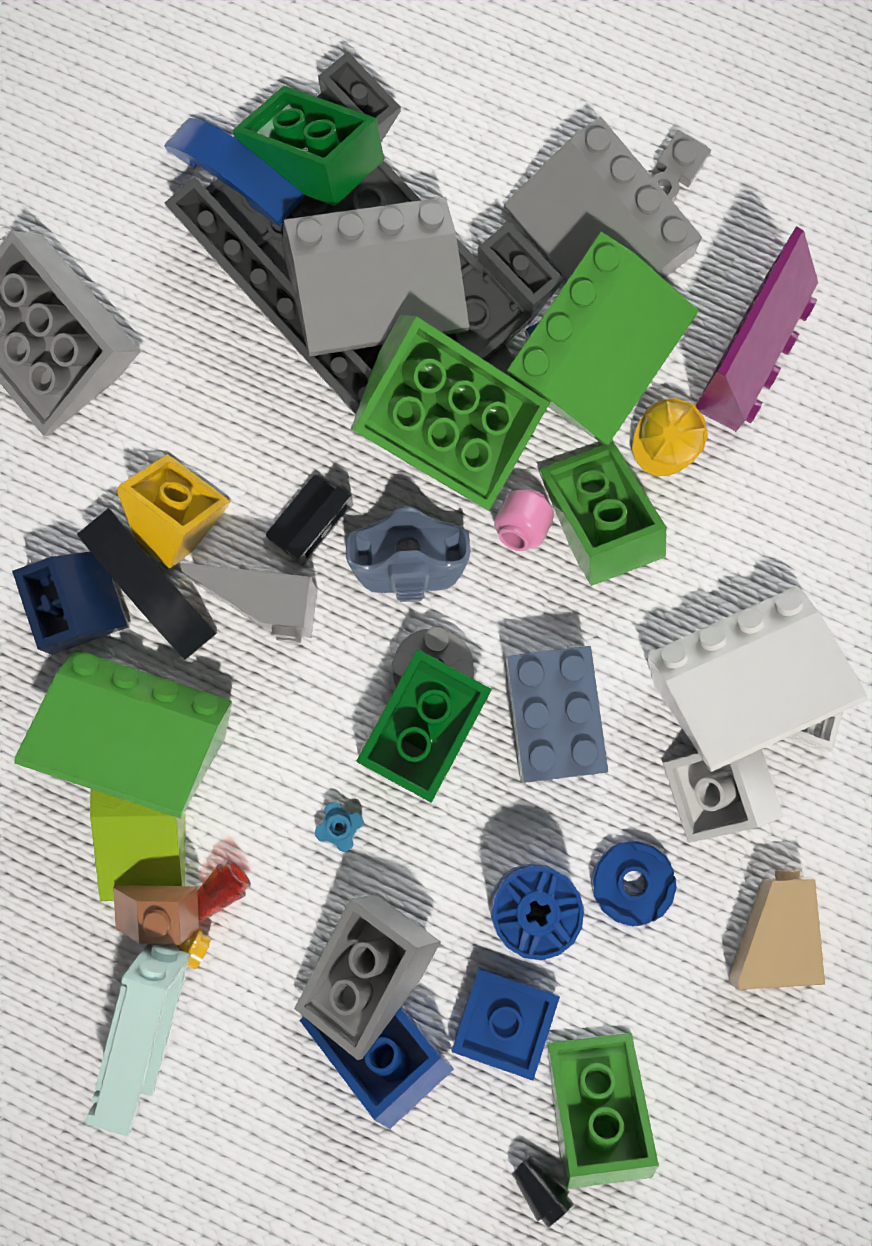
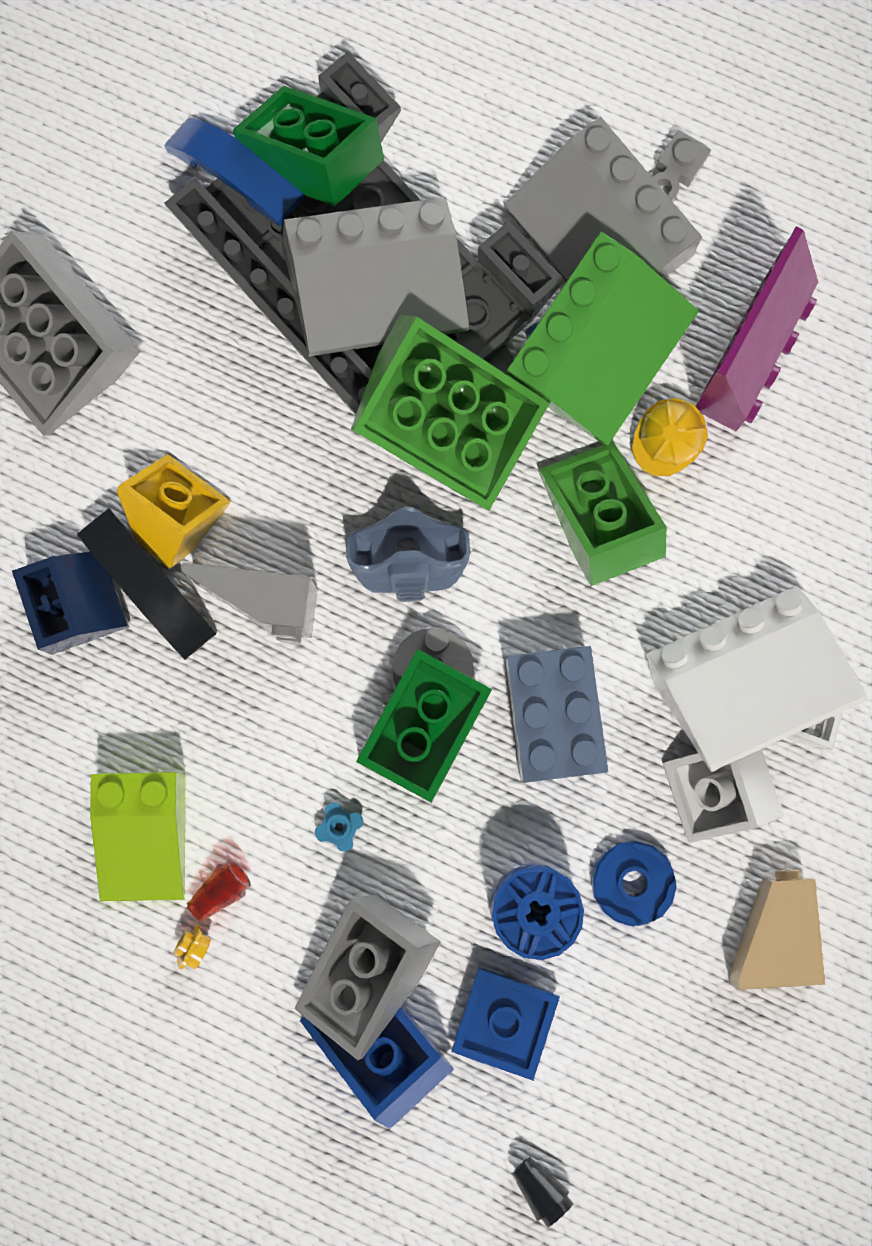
bright green slope [14,650,232,819] -> none
light aqua door [85,944,191,1137] -> none
nougat slope [113,885,199,945] -> none
black panel [266,475,353,566] -> none
bright pink head [494,489,554,551] -> none
bright green slope [547,1033,659,1189] -> none

